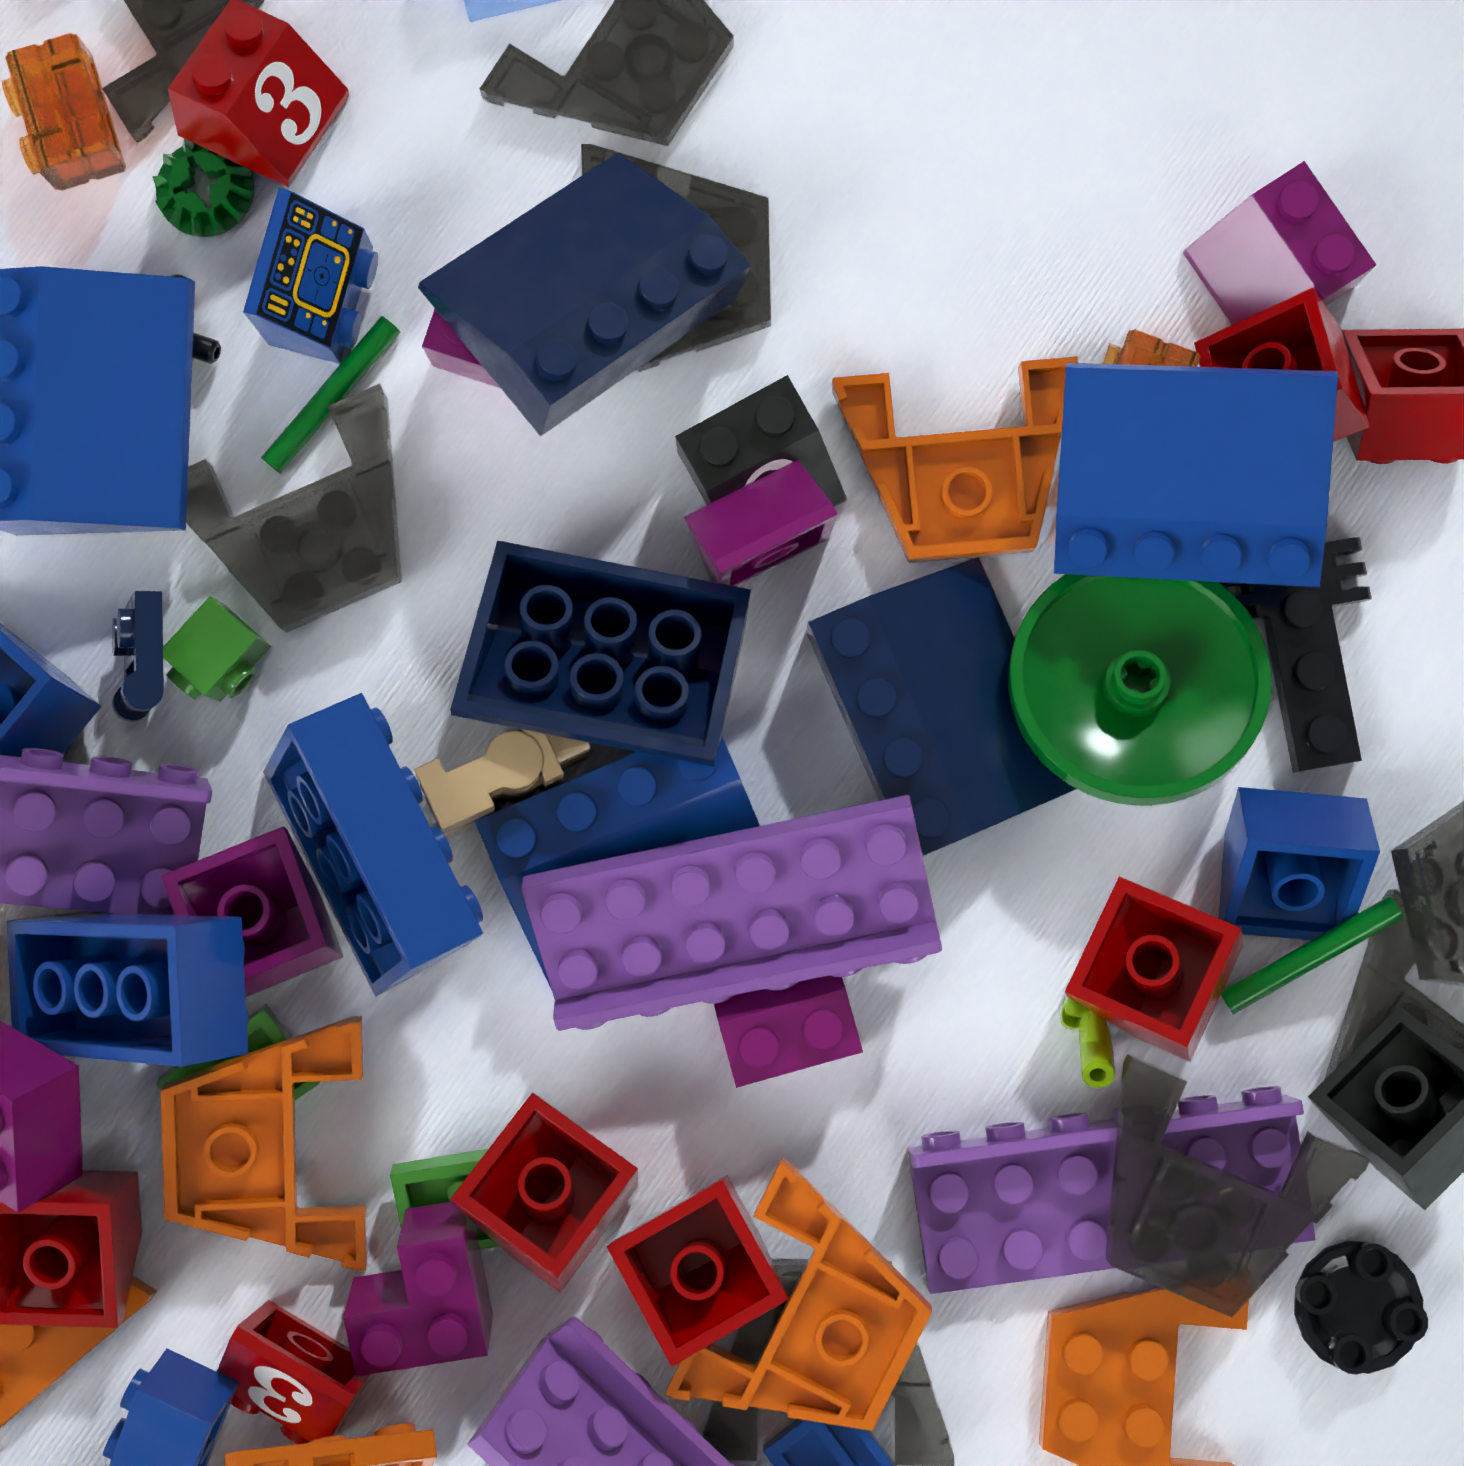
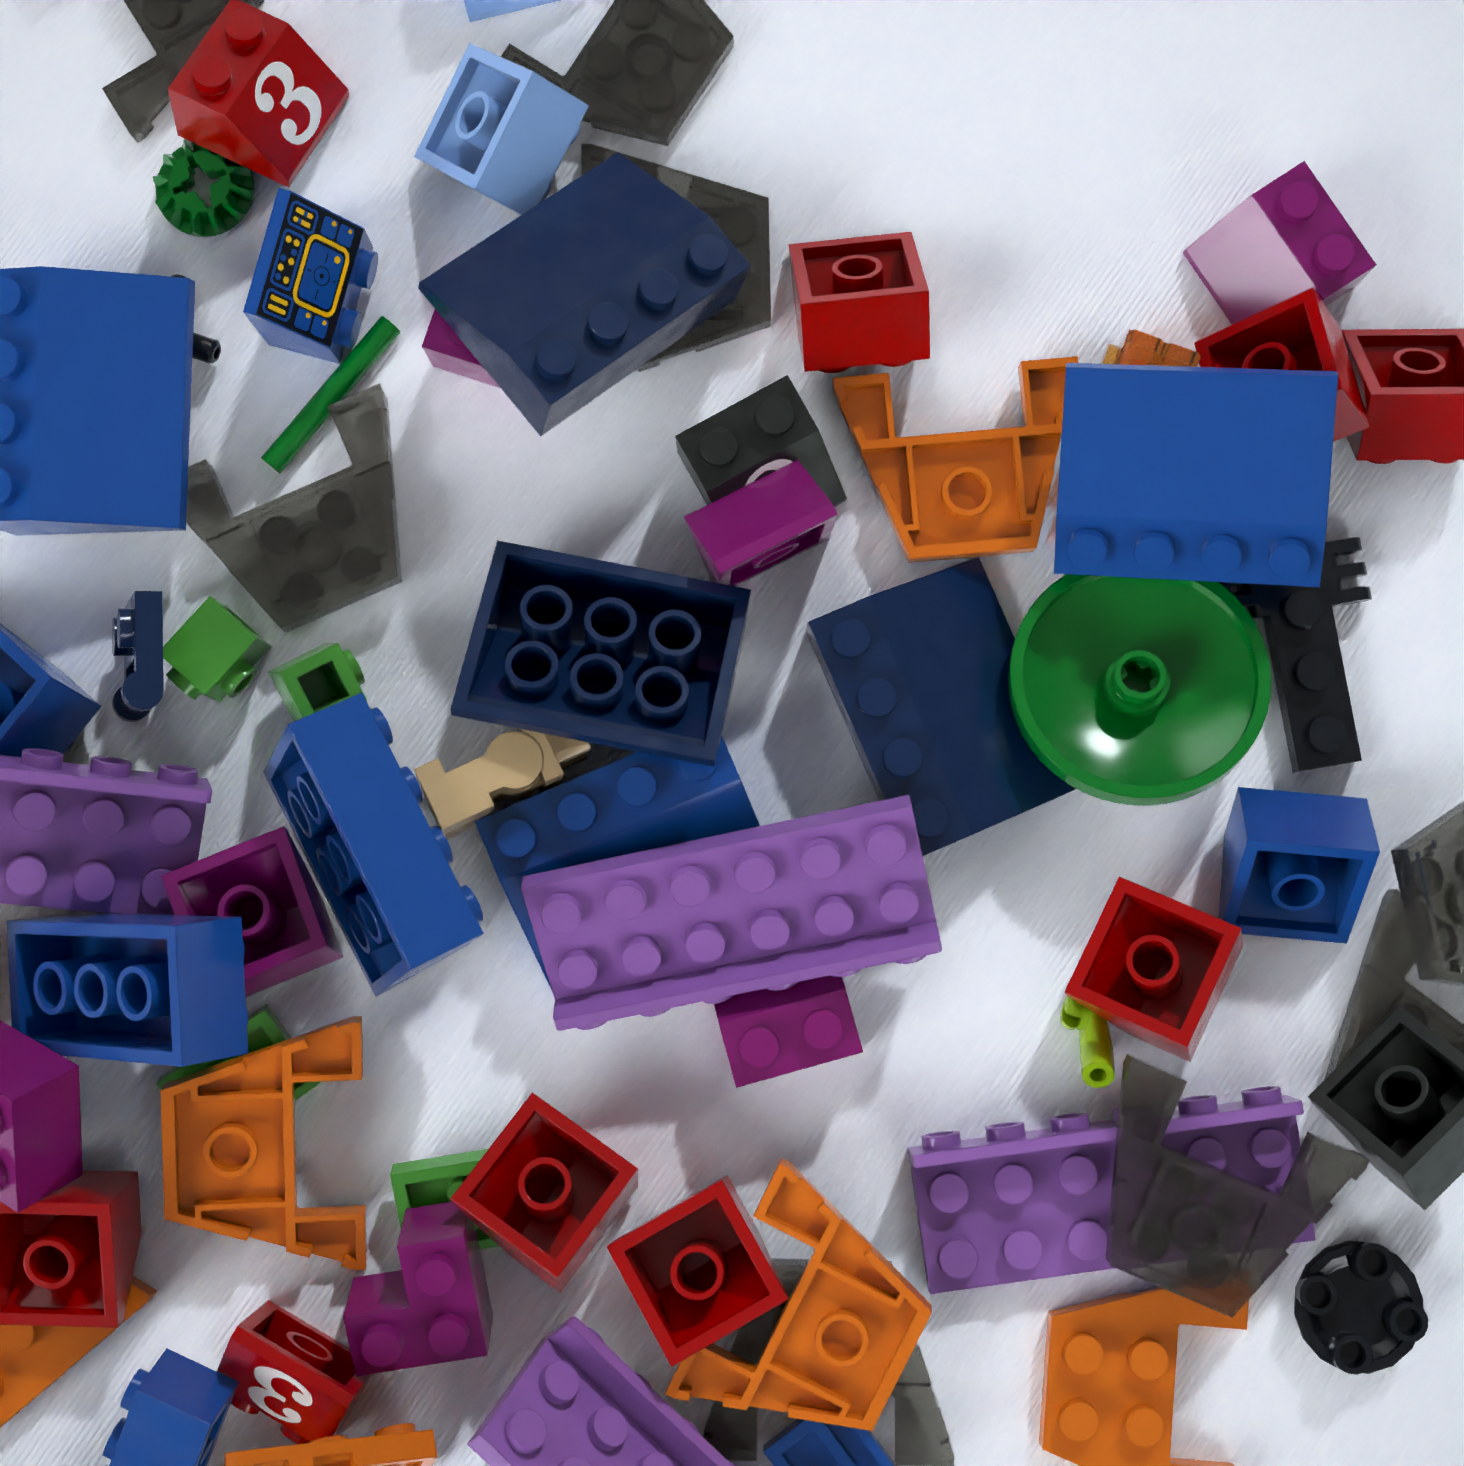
clear orange brick [2,33,126,191] -> none
green bar [1221,895,1405,1015] -> none
none -> bright green brick [268,643,367,722]
none -> light blue slope [414,43,589,215]
none -> red slope [788,232,930,373]

